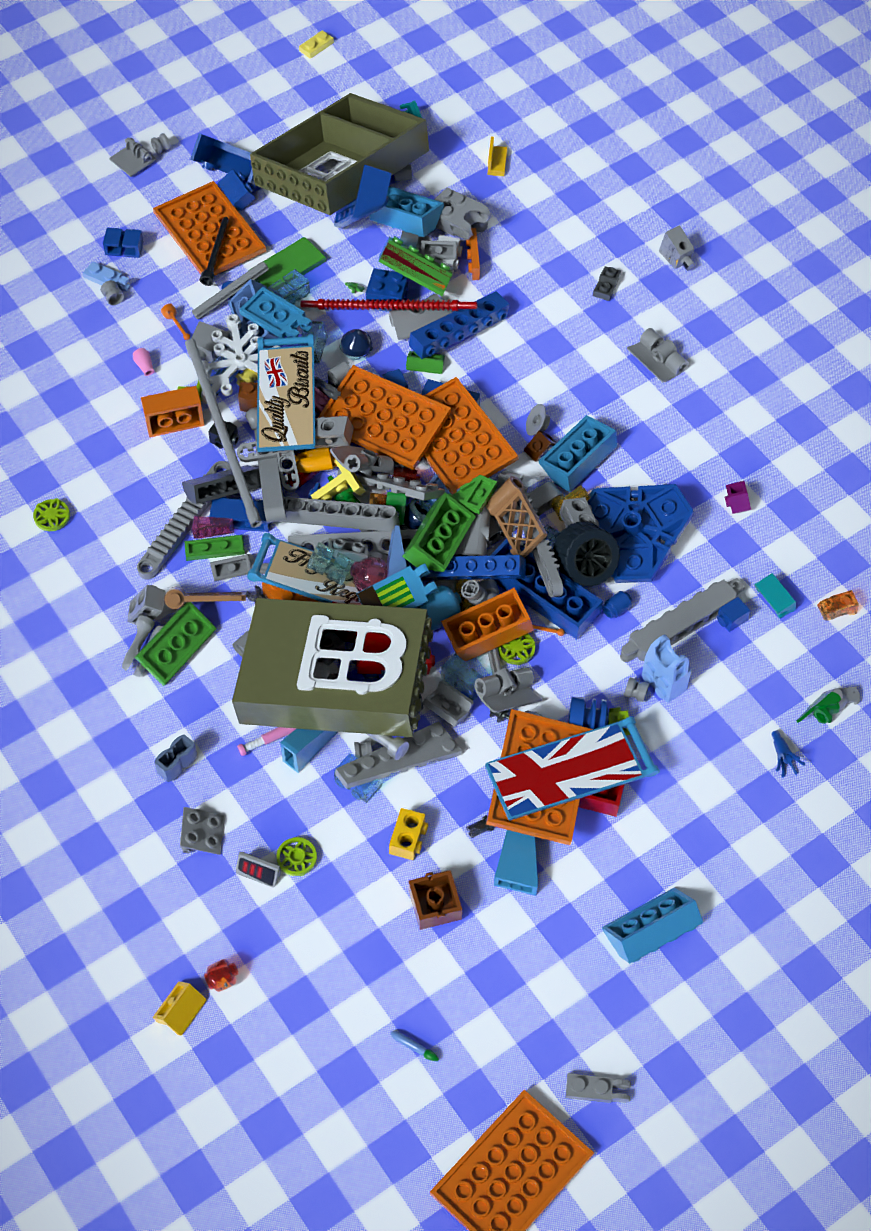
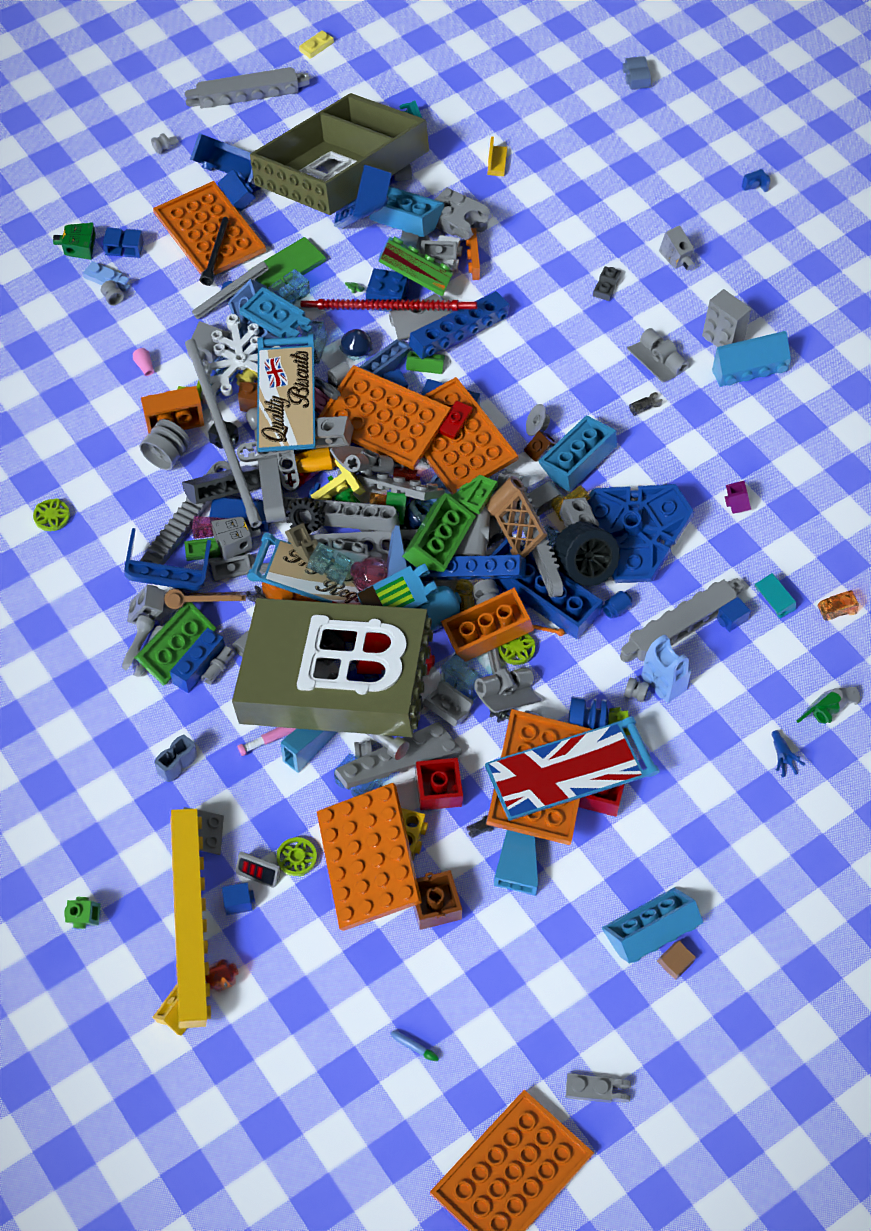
light grey hinge [109,137,157,177] -> none
orange hinge [161,303,190,340] -> none
light grey wheel [461,580,488,605] -> none
none -> green torso [53,222,96,260]
none -> bright green brick [64,896,101,929]
none -> blue windscreen [124,528,211,591]
none -> light grey wheel [139,419,191,470]
none -> blue brick [170,628,225,693]
none -> yellow brick [170,809,211,1028]
none -> light grey hinge [184,67,310,109]
none -> light grey pin [201,646,235,685]
none -> light grey torso [211,517,261,560]
none -> blue brick [222,882,255,915]
none -> dark tan slope [285,523,324,565]
none -> black tyre [286,497,325,534]
none -> orange plate [316,783,422,931]
none -> medium blue slope [359,339,411,377]
none -> red brick [415,758,463,811]
none -> red plate [438,400,473,440]
none -> sand blue brick [622,56,651,89]
none -> clear smoke bar [629,392,663,416]
none -> medium nougat piece [656,940,696,980]
none -> light grey brick [702,289,752,347]
none -> dark azure slope [712,331,791,387]
none -> blue bracket [741,169,771,193]

